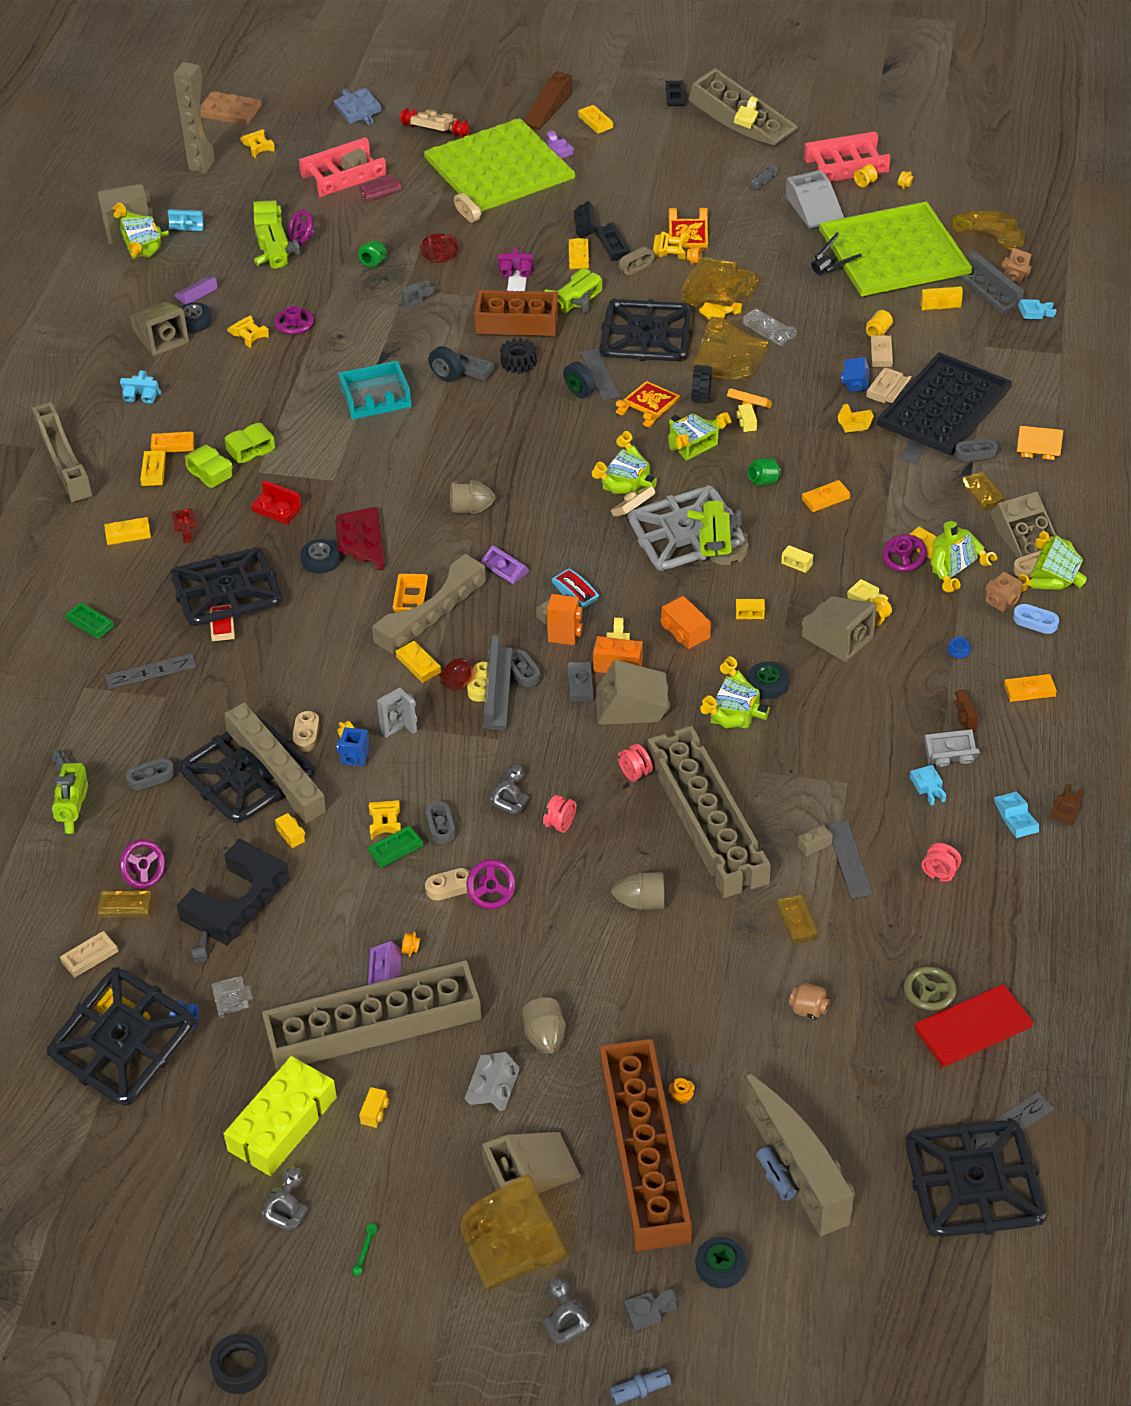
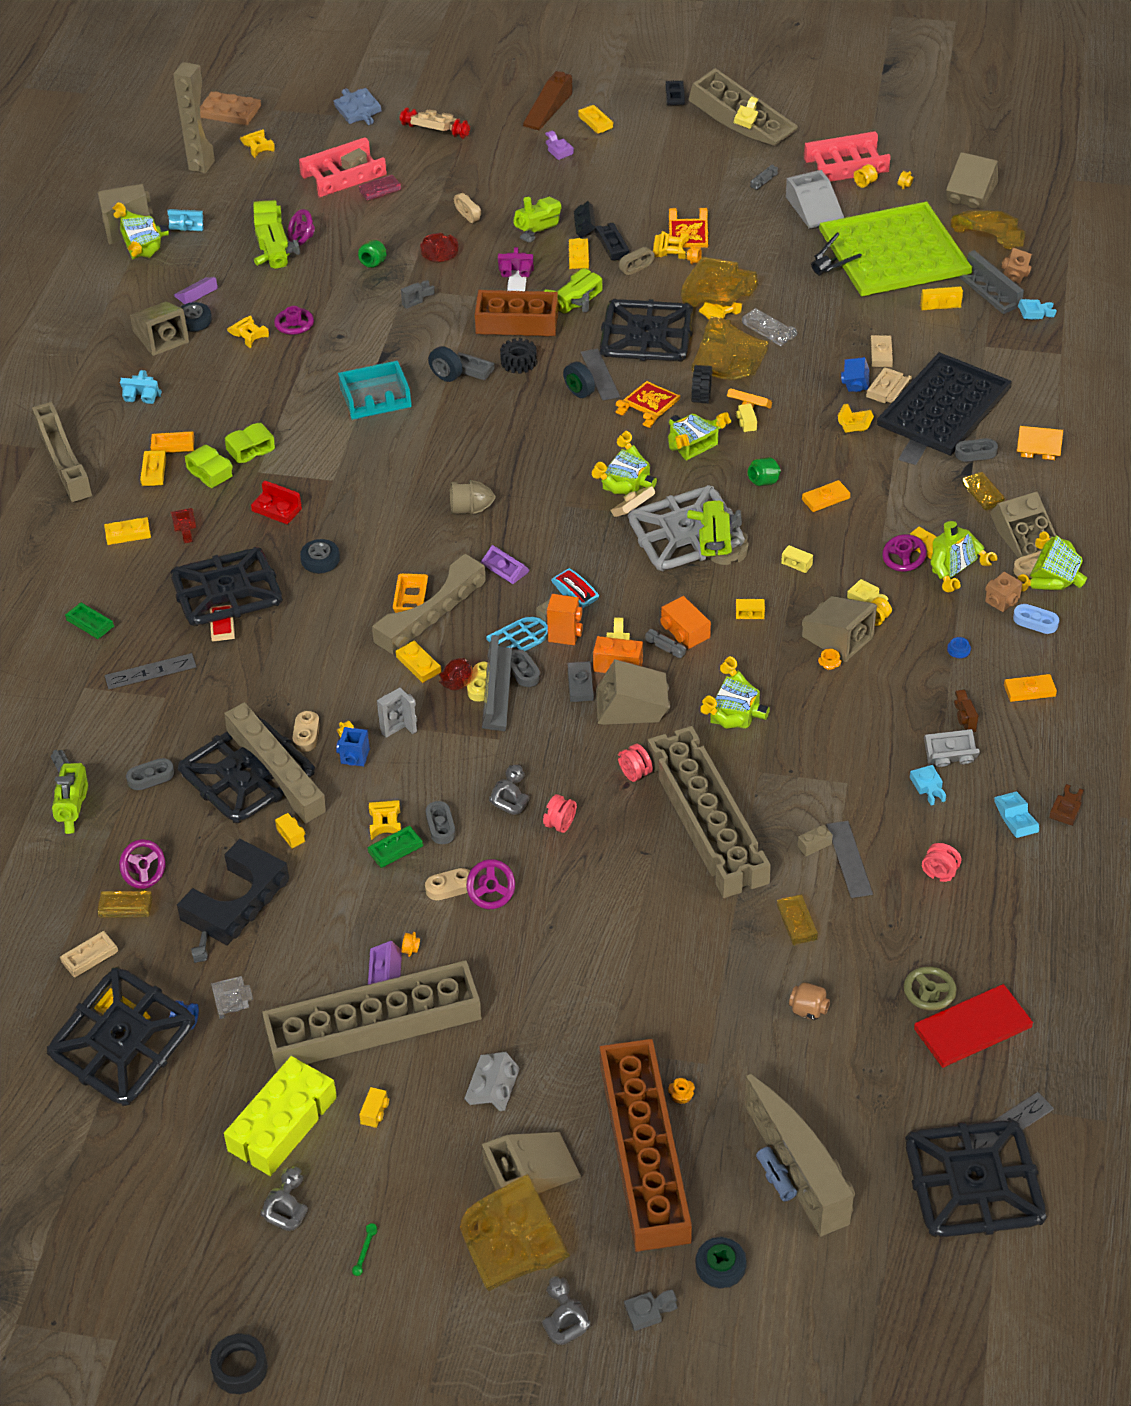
dark red wing [335,507,384,571] -> none
lime plate [424,118,575,212] -> none
dark tan helmet [522,997,566,1054] -> none
sand blue pin [609,1367,671,1406] -> none
dark tan helmet [611,871,664,911] -> none
black wheel [747,661,789,699] -> none
yellow brick [866,310,893,337] -> none
none -> medium azure window [486,617,548,651]
none -> lime piece [513,197,561,242]
none -> dark grey axle [645,629,686,658]
none -> light orange plate [818,649,841,670]
none -> dark tan slope [946,152,998,209]

